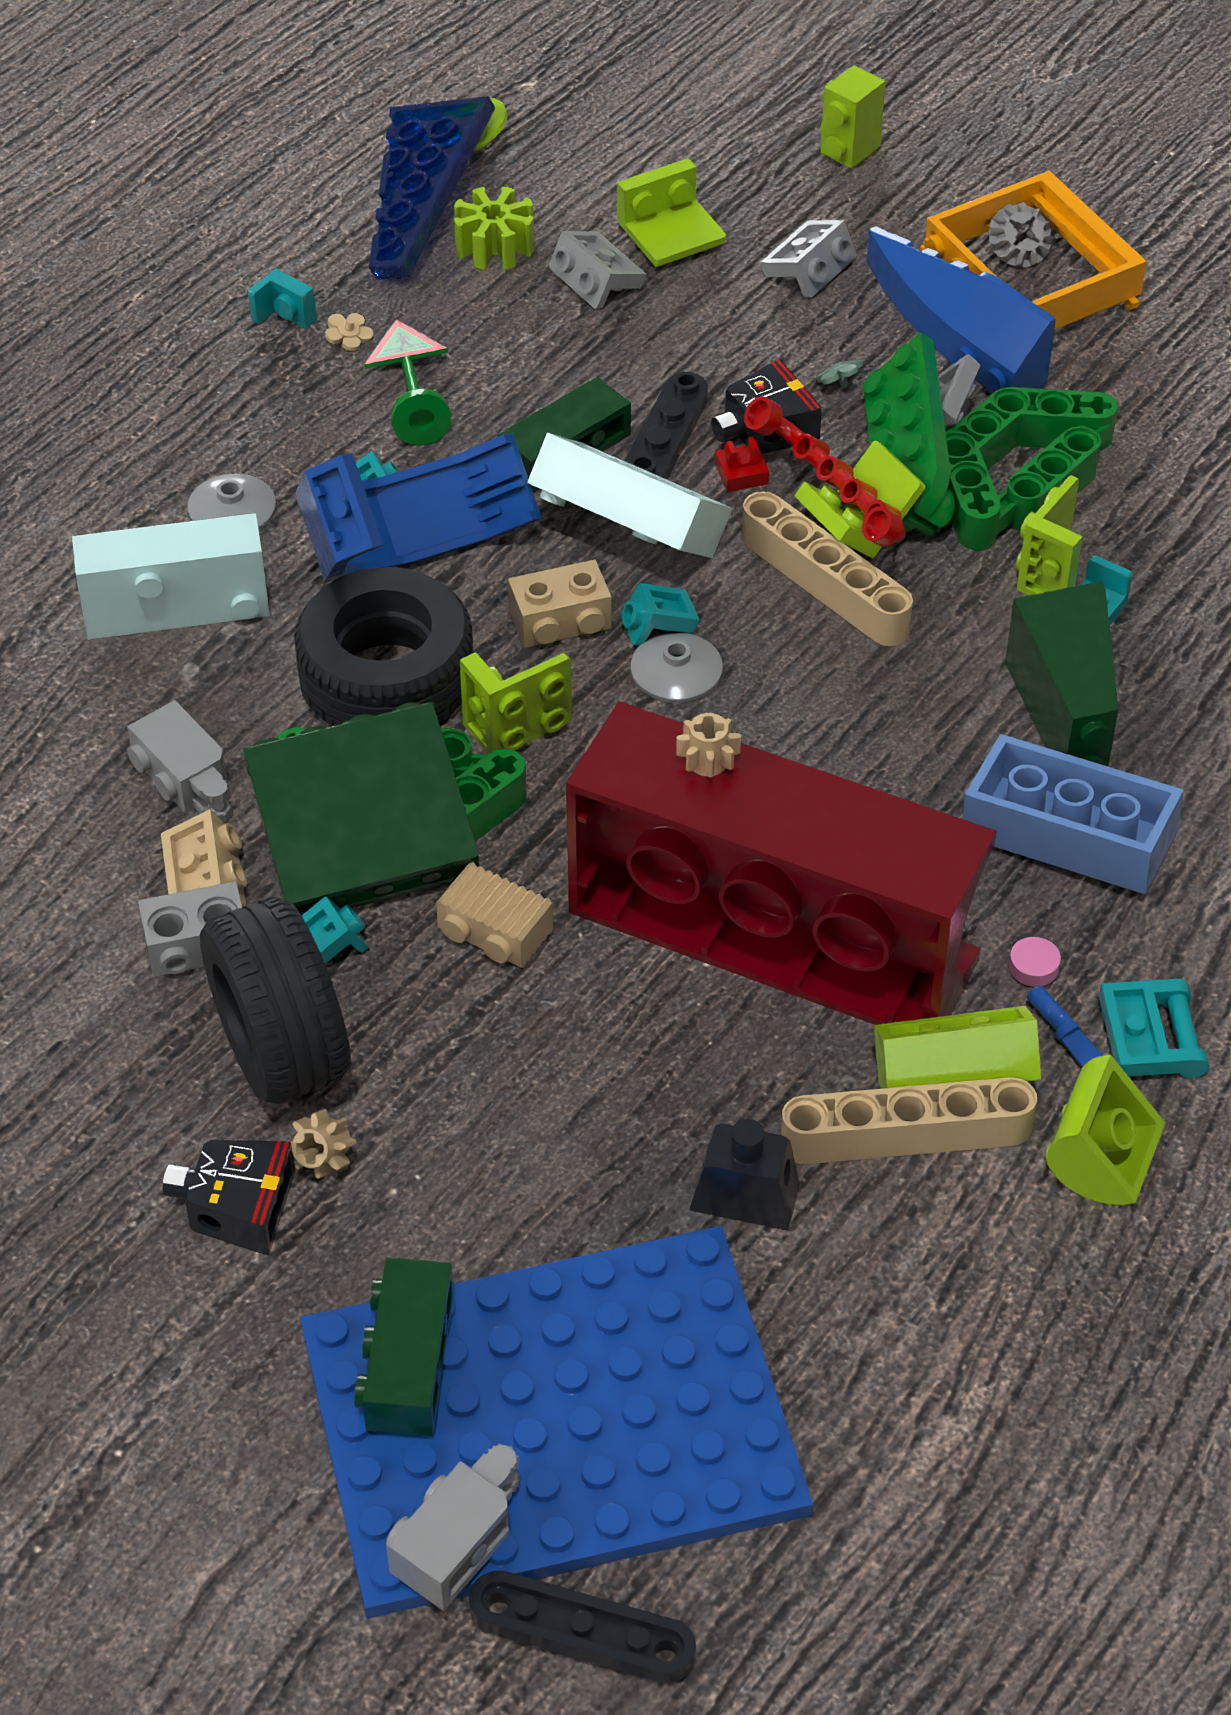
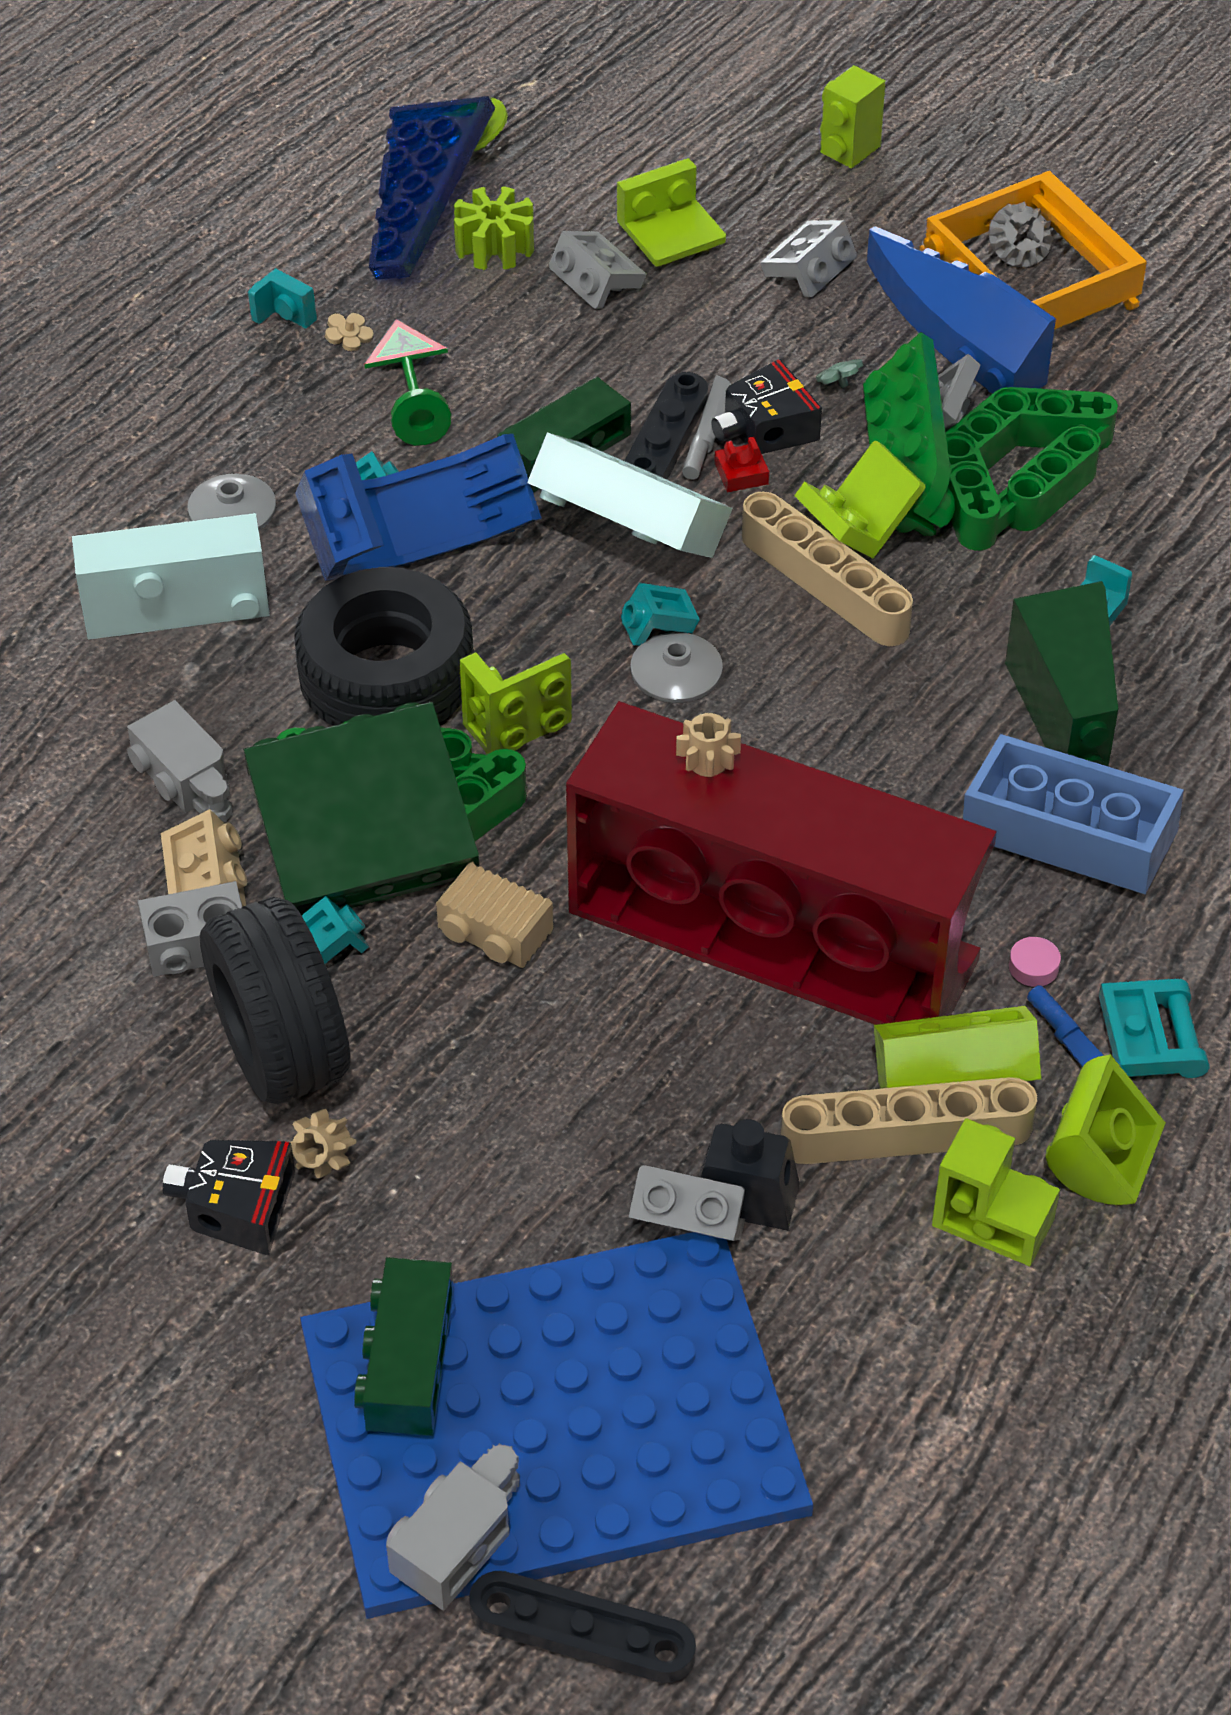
tan brick [508,560,611,648] -> none
red bar [744,396,906,547] -> none
lime bracket [1015,475,1083,596] -> none
none -> light grey bracket [629,1165,745,1241]
none -> light grey piece [682,375,731,480]
none -> lime brick [932,1118,1060,1267]

